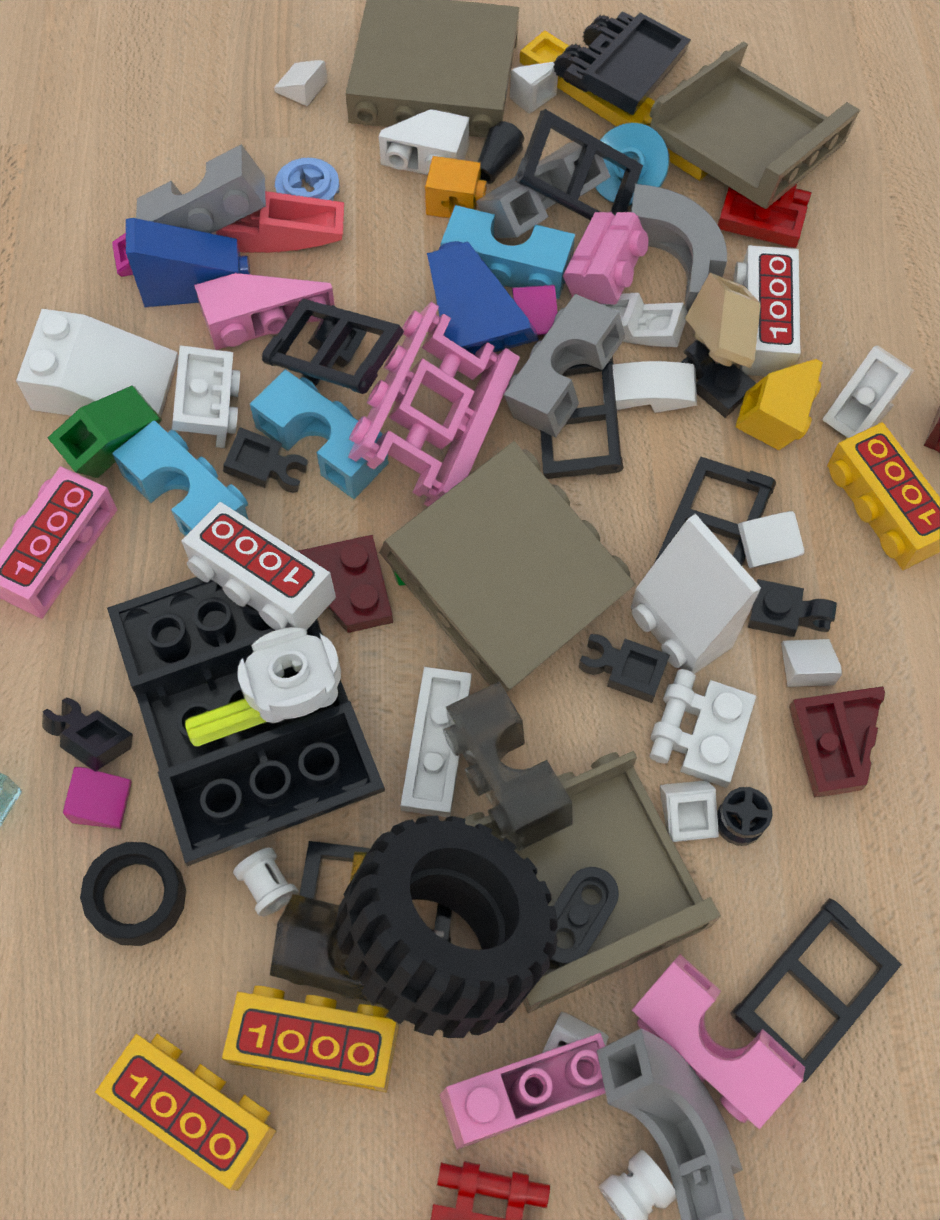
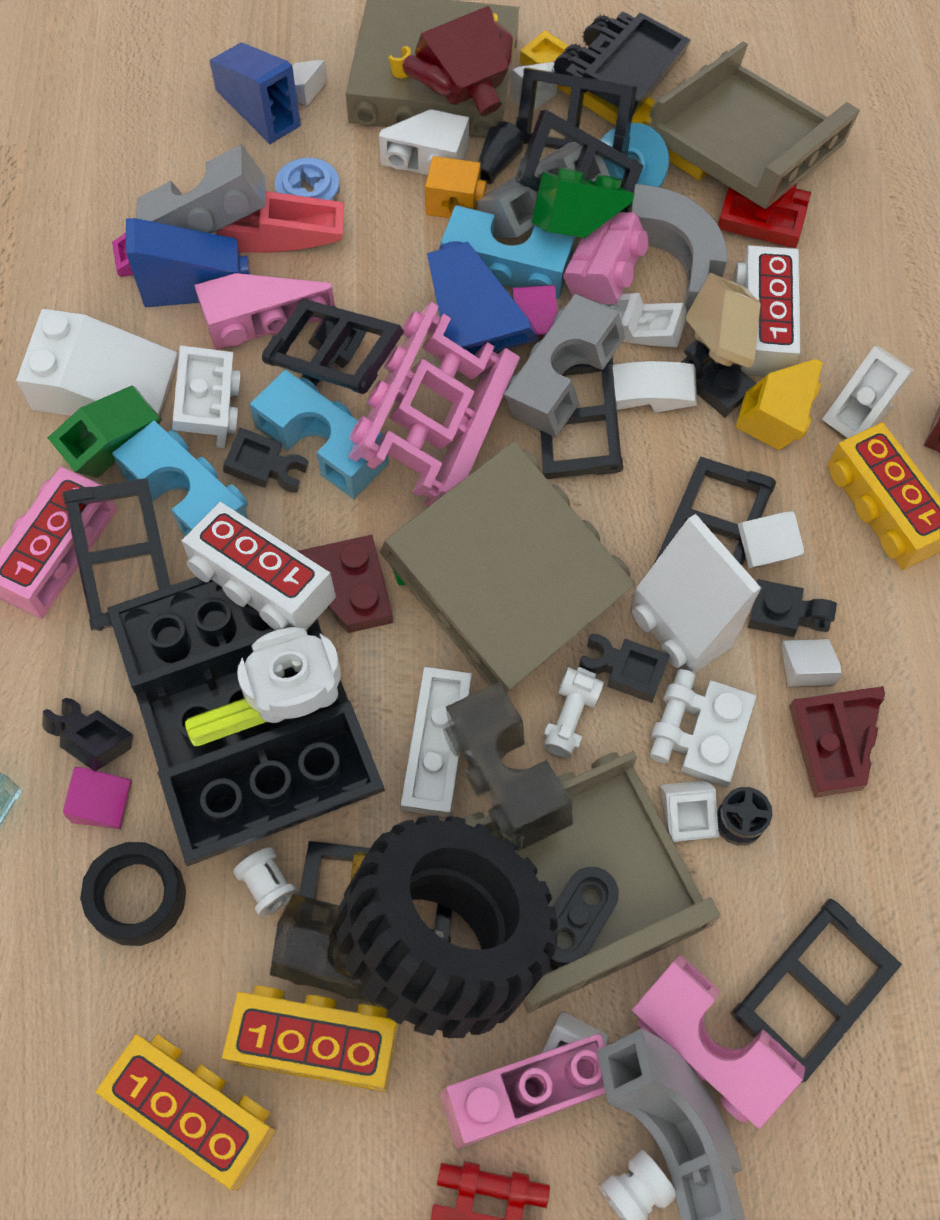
none -> black window [62,478,170,631]
none -> blue slope [209,42,301,144]
none -> dark red torso [388,6,513,116]
none -> black window [516,68,637,156]
none -> green slope [531,167,635,238]
none -> white bar [542,667,604,758]

